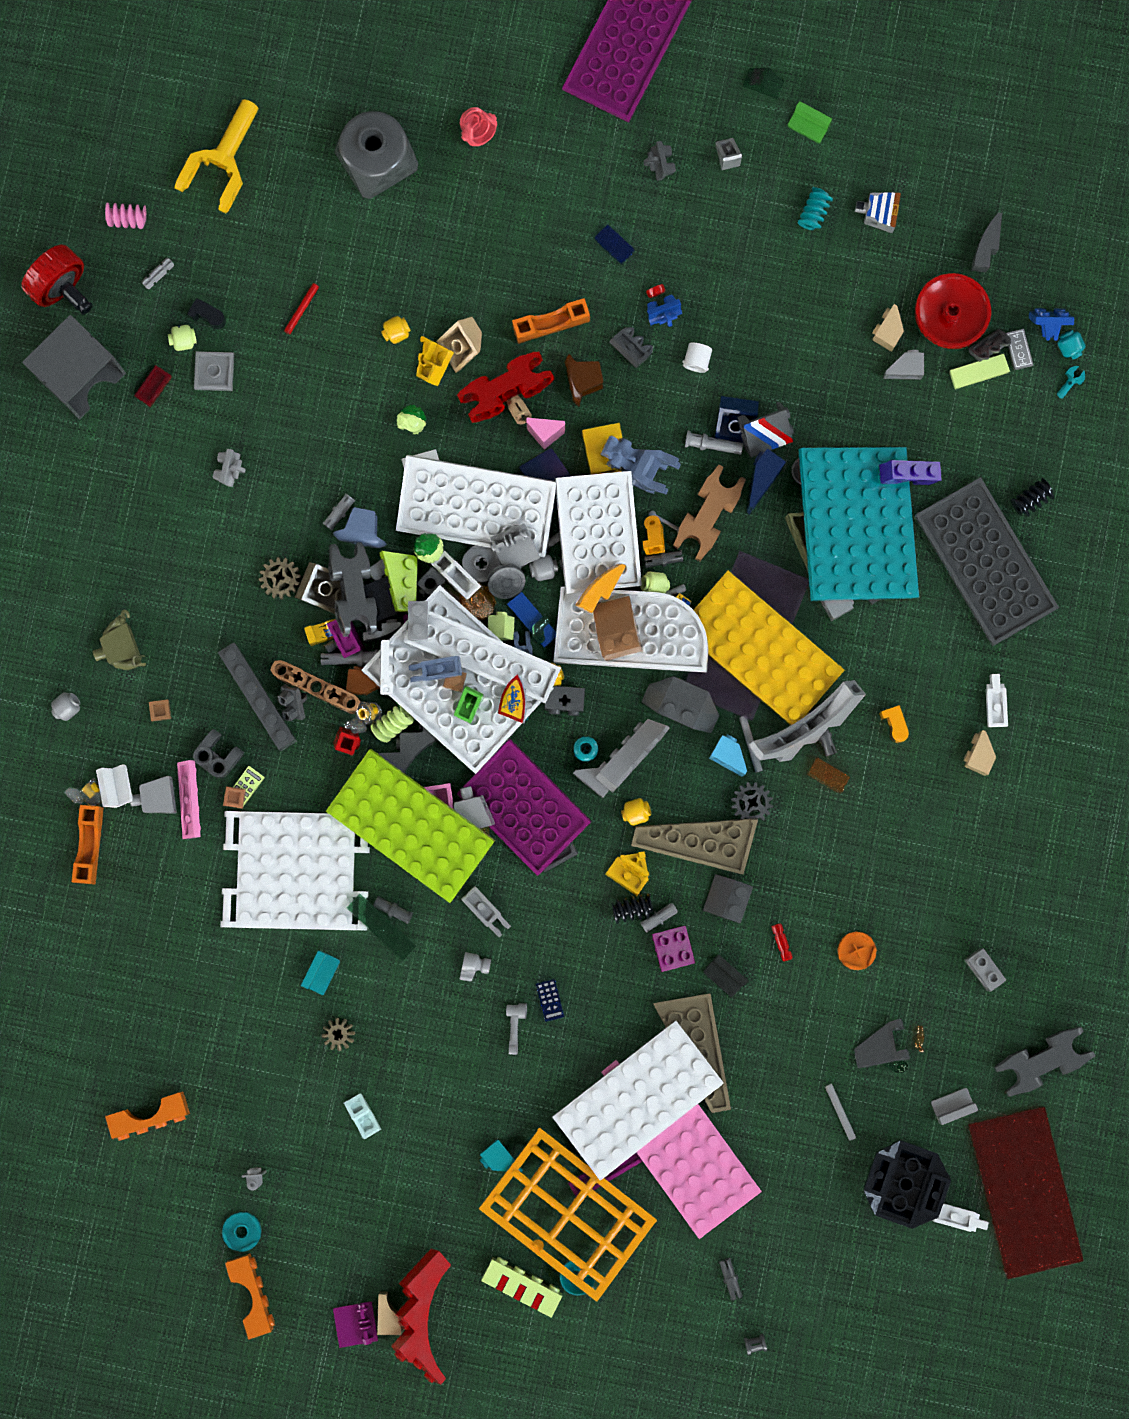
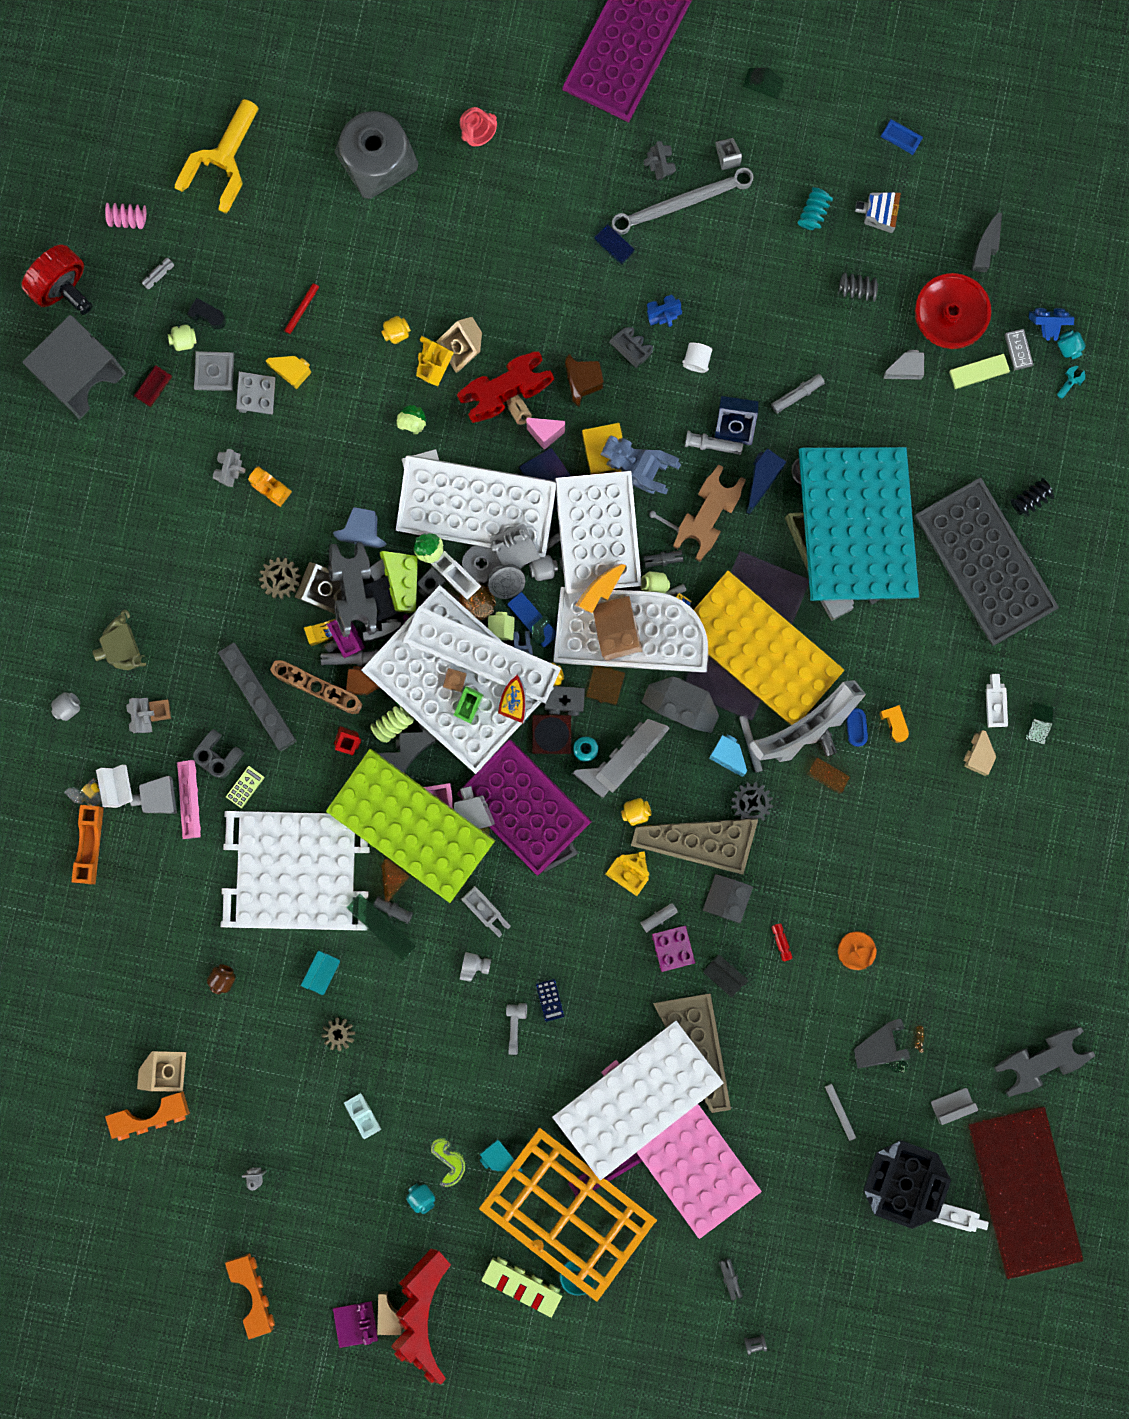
teal tile [222,1212,262,1252] -> none
nougat tile [223,786,246,809] -> none
dark grey hips [277,684,307,721] -> none
light grey pin [323,493,355,530] -> none
clear piece [345,702,381,734] -> none
white hinge [380,640,393,695] -> none
light grey plate [408,601,428,641] -> none
sand blue hinge [409,656,462,682] -> none
orange arch [512,298,590,344] -> none
black piece [612,893,653,924] -> none
light orange leg [643,515,665,555] -> none
red tile [646,284,666,298] -> none
dark grey panel [737,402,794,457] -> none
bright green panel [788,101,832,143] -> none
tan slope [872,304,904,352] -> none
arch [879,460,942,485] -> none
light grey brick [964,948,1006,992] -> none
dark grey plate [968,329,1011,362] -> none
none -> light grey hips [126,698,154,733]
none -> tan slope [137,1051,186,1091]
none -> reddish brown head [207,964,236,994]
none -> light grey hinge [236,372,275,415]
none -> light orange piece [248,466,292,507]
none -> yellow slope [266,356,311,389]
none -> clear orange slope [381,859,409,902]
none -> teal head [406,1184,435,1214]
none -> animal [431,1138,466,1187]
none -> black tile [533,715,571,754]
none -> clear orange piece [586,666,625,705]
none -> light grey piece [612,168,753,235]
none -> light grey pin [771,374,825,414]
none -> dark grey piece [838,272,879,302]
none -> blue tile [846,708,868,747]
none -> blue tile [881,119,923,155]
none -> clear green slope [1025,702,1053,744]

